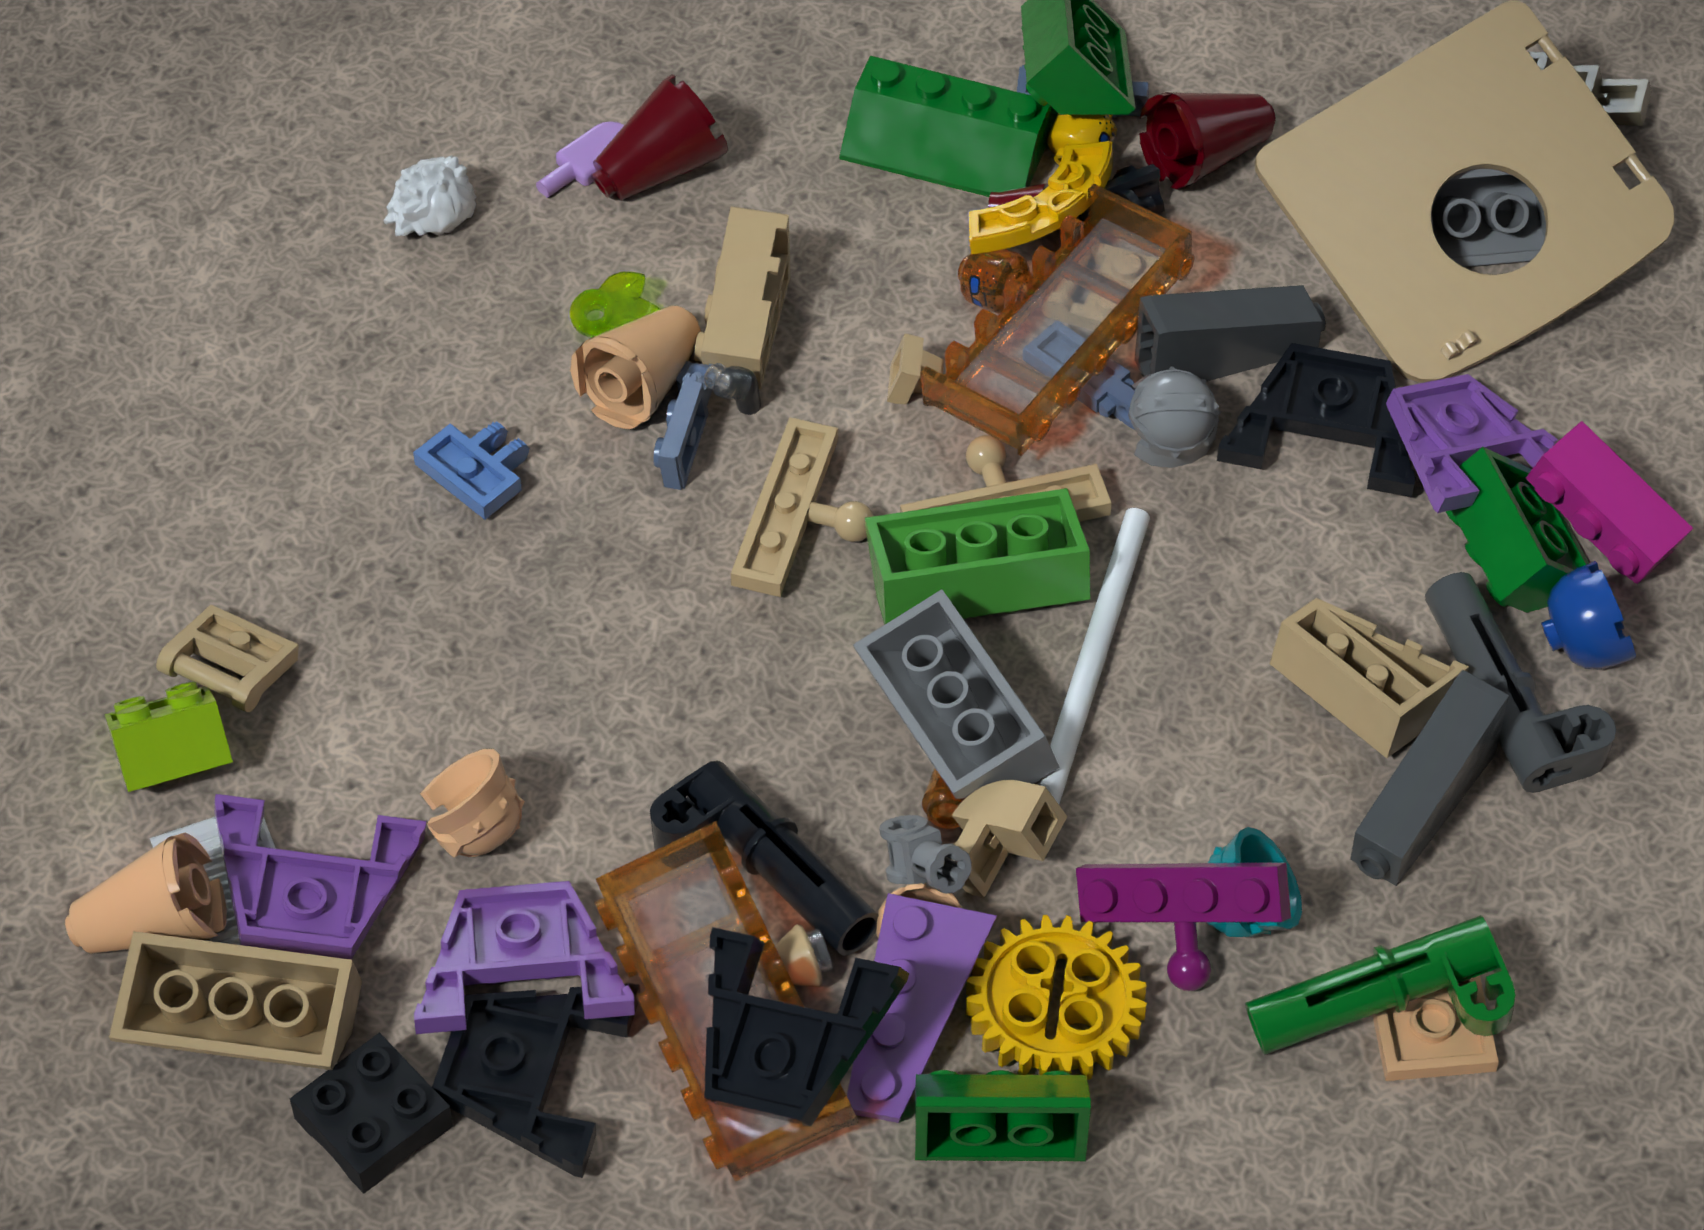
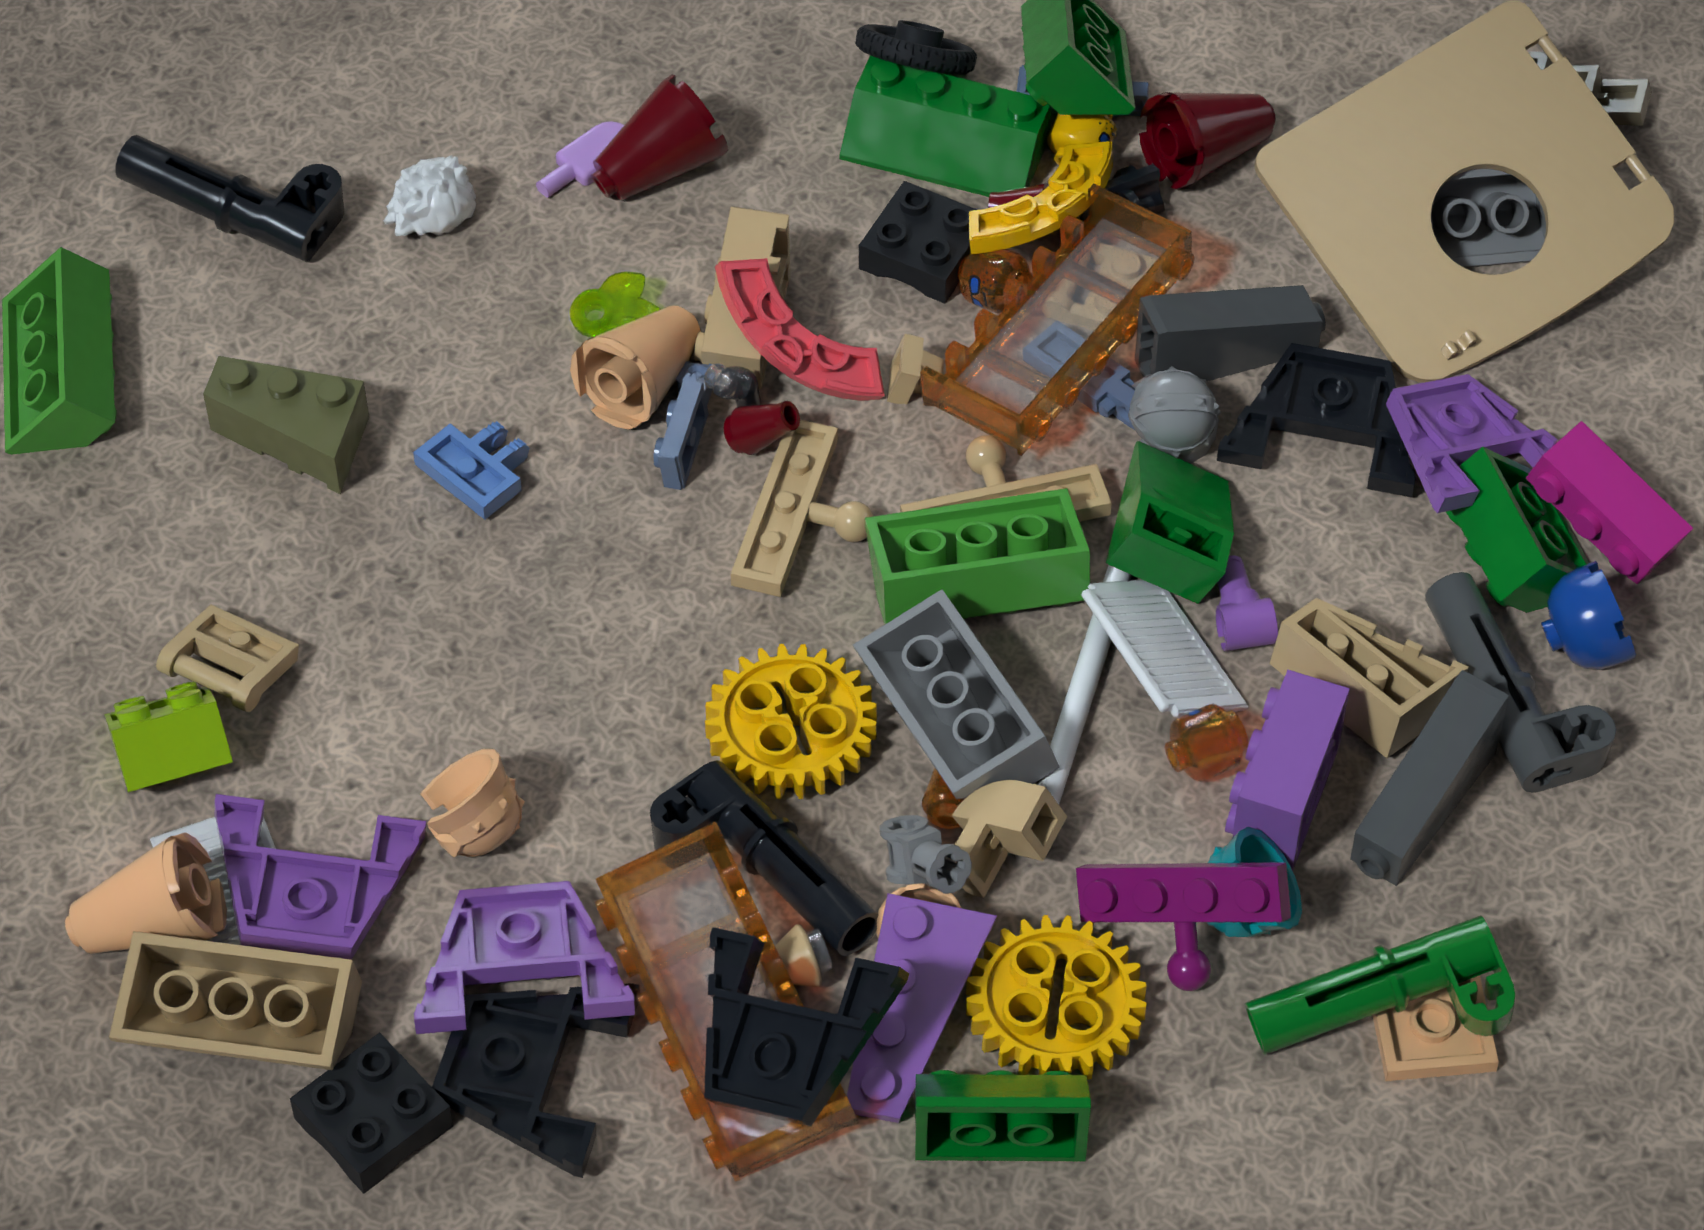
none -> bright green slope [2,247,117,455]
none -> black piece [115,135,344,262]
none -> olive wedge [203,356,369,495]
none -> yellow gear [705,644,877,799]
none -> coral tile [715,258,885,401]
none -> dark red cone [723,401,800,455]
none -> black wheel [855,20,977,75]
none -> black brick [859,181,978,304]
none -> white window [1081,580,1248,717]
none -> green slope [1106,441,1234,604]
none -> clear orange head [1165,703,1249,782]
none -> medium lavender pin [1216,556,1278,652]
none -> medium lavender brick [1225,669,1350,871]

